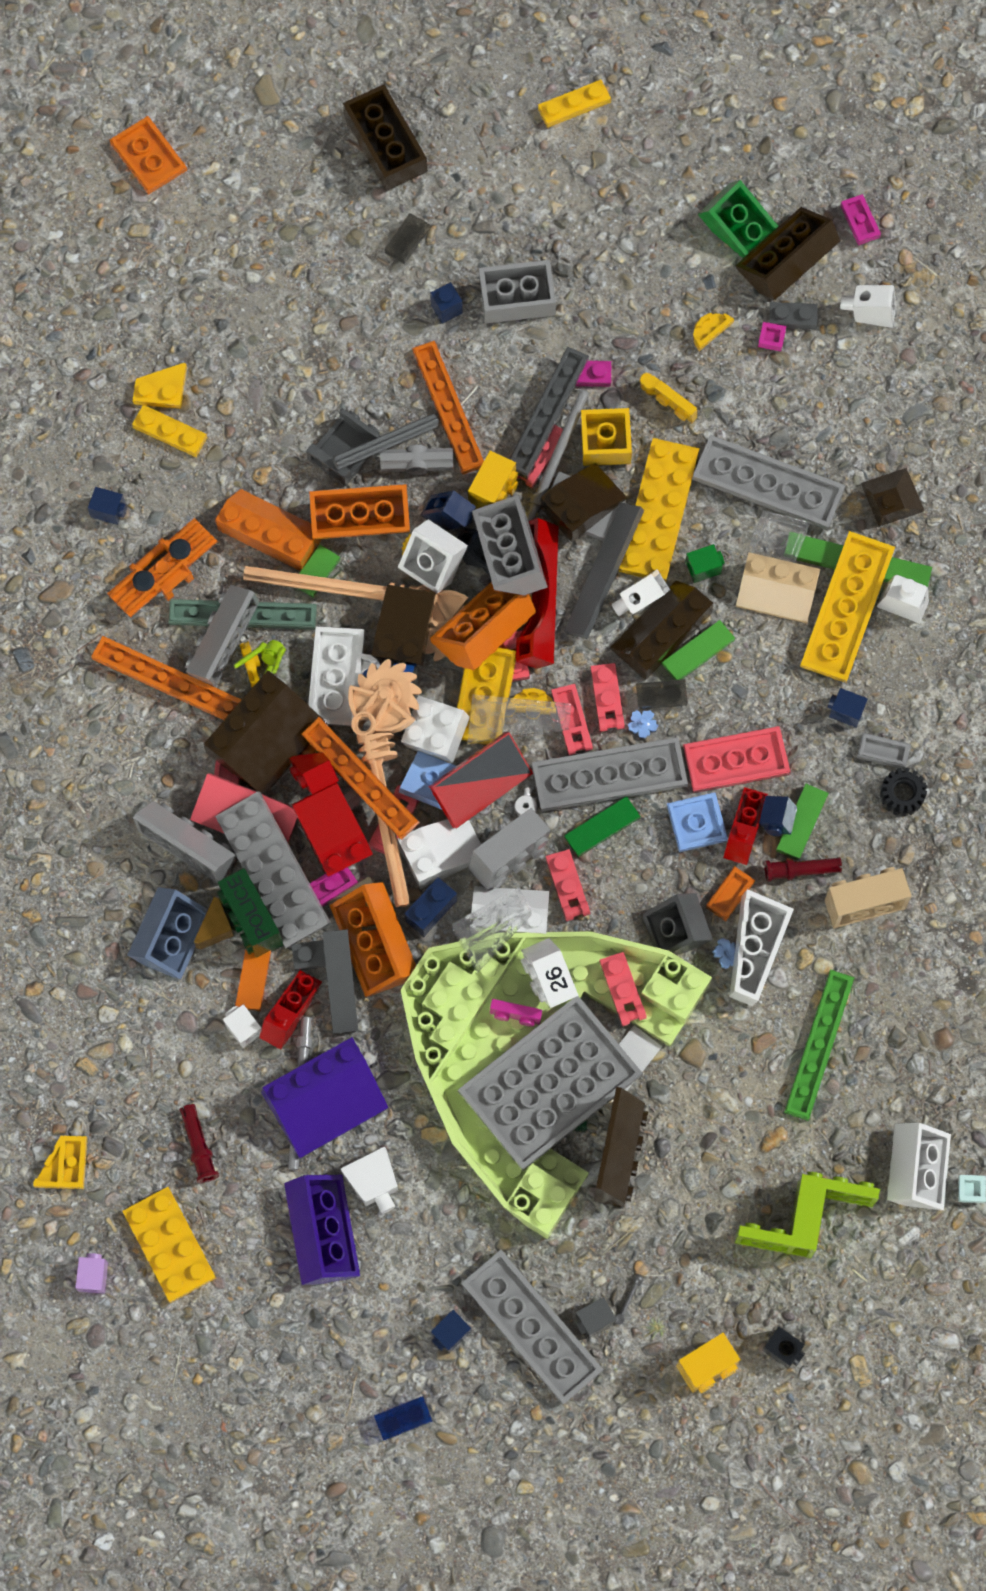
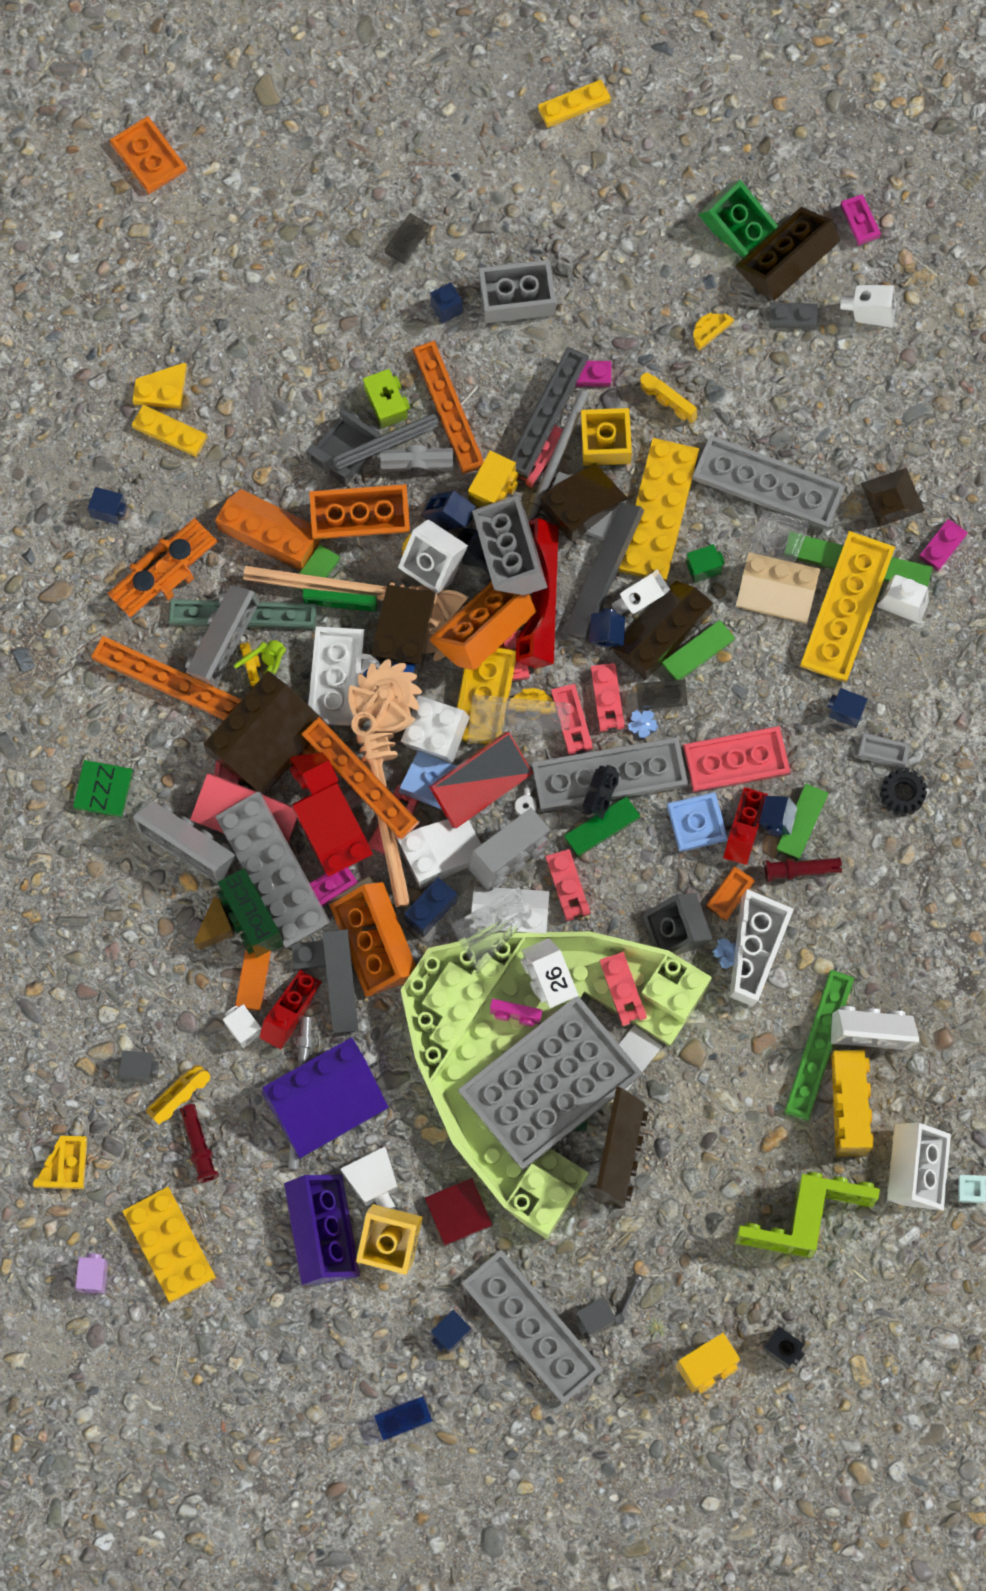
sand blue slope [127,887,208,980] -> none
dark brown brick [343,84,428,191] -> none
dark pink plate [758,322,786,352] -> none
tan brick [825,867,912,929] -> none
none -> green tile [73,760,133,818]
none -> dark grey brick [119,1050,159,1084]
none -> yellow hinge [145,1065,211,1125]
none -> green tile [303,589,378,612]
none -> yellow brick [356,1204,423,1275]
none -> lime brick [363,368,410,429]
none -> dark red tile [425,1178,492,1246]
none -> black hinge [582,765,620,820]
none -> dark blue brick [589,609,626,648]
none -> white slope [831,1006,919,1050]
none -> yellow wedge [831,1050,873,1157]
none -> dark pink plate [919,519,968,572]

